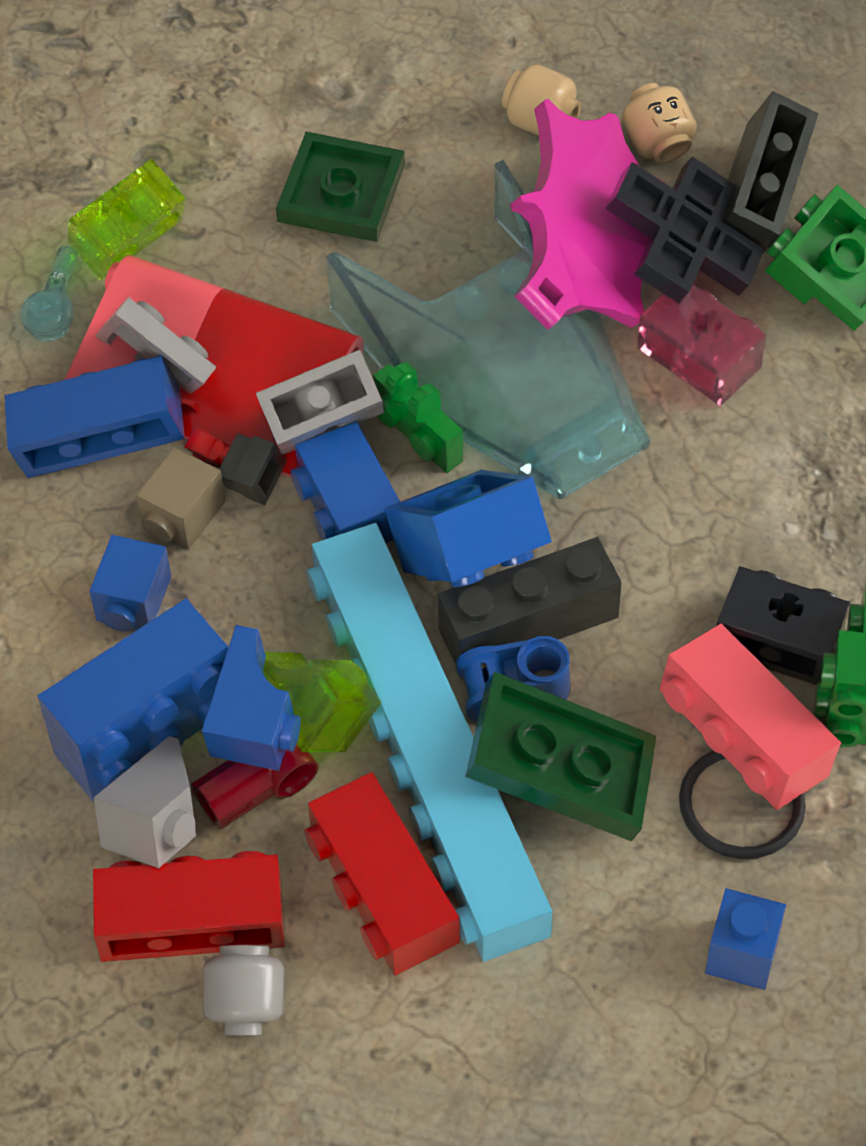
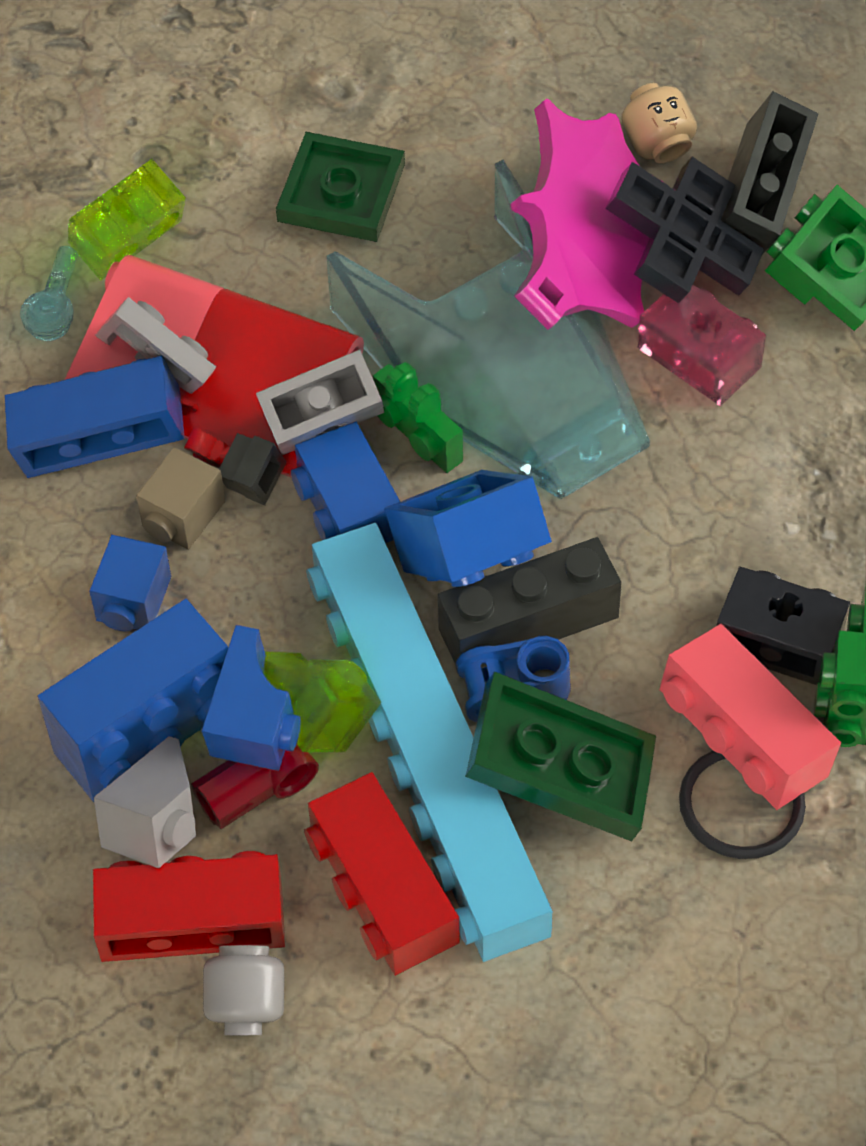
tan head [502,64,581,137] -> none
blue brick [705,888,787,990] -> none

